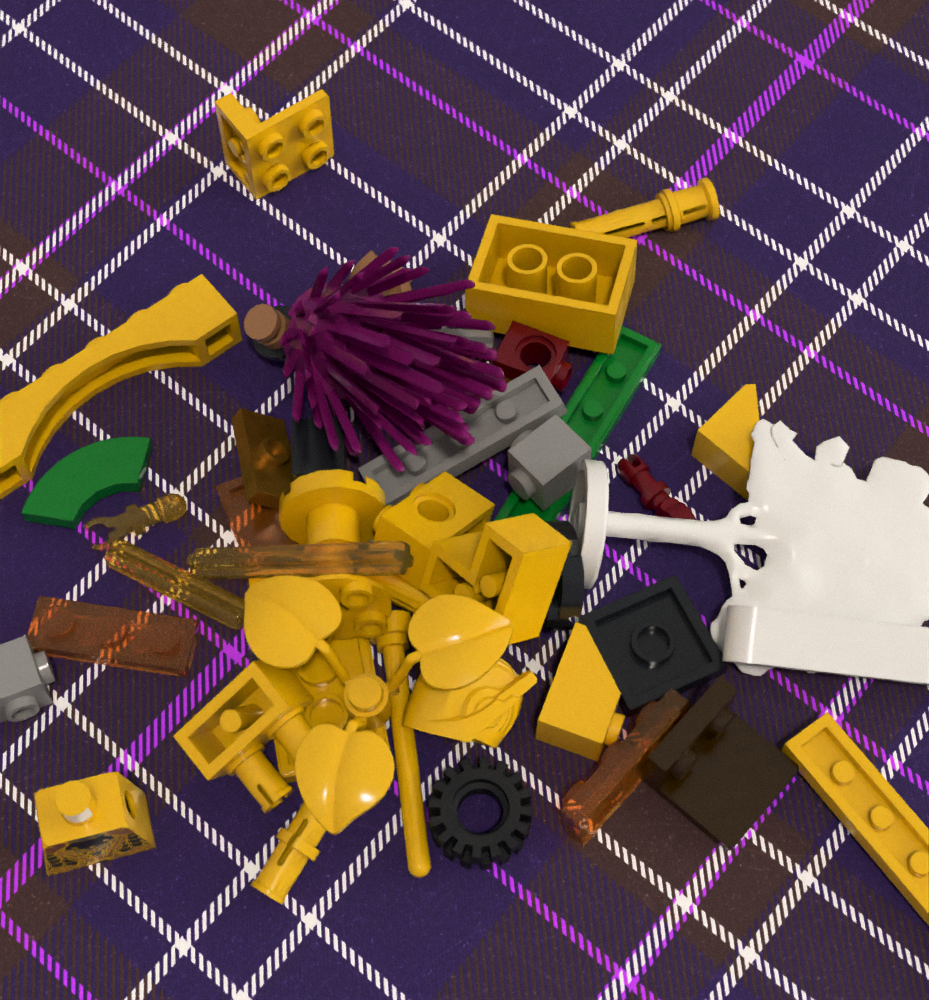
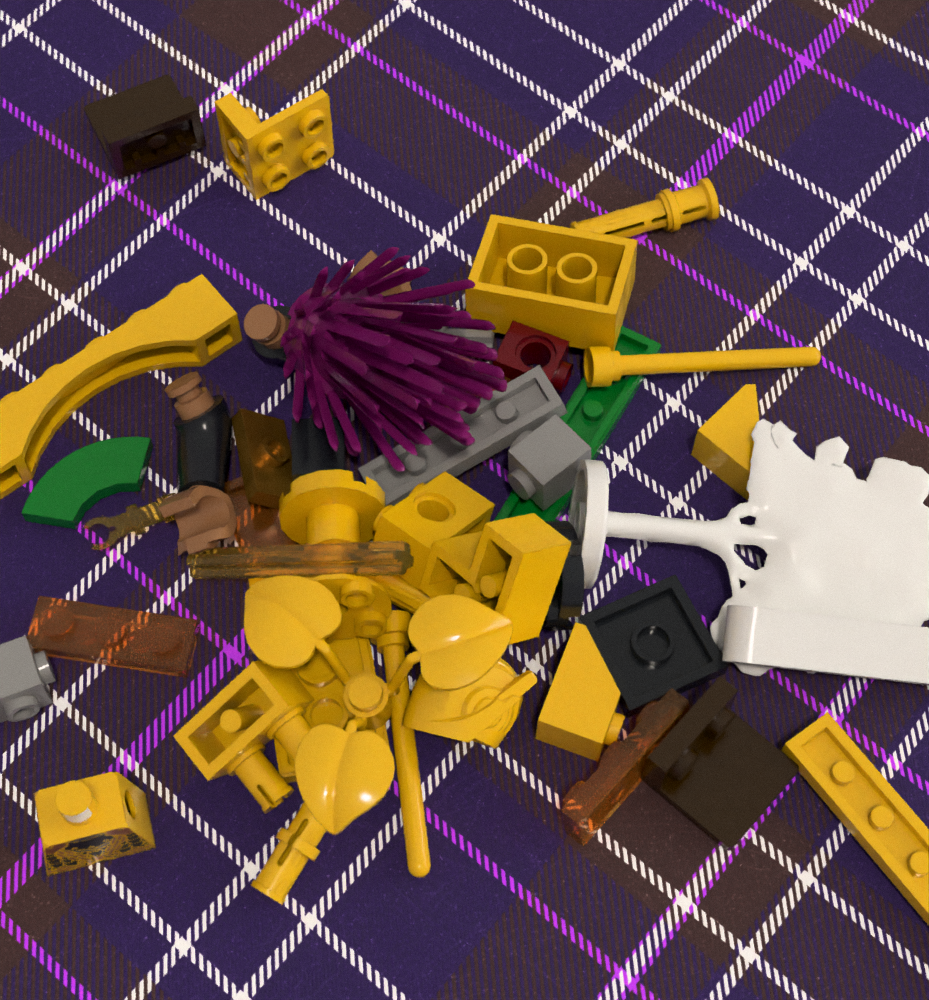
clear yellow axle [104,539,245,630] -> none
black tyre [428,757,533,870] -> none
dark red piece [618,454,696,520] -> none
none -> dark brown bracket [84,75,206,180]
none -> piece [158,371,236,556]
none -> yellow piece [583,346,821,388]

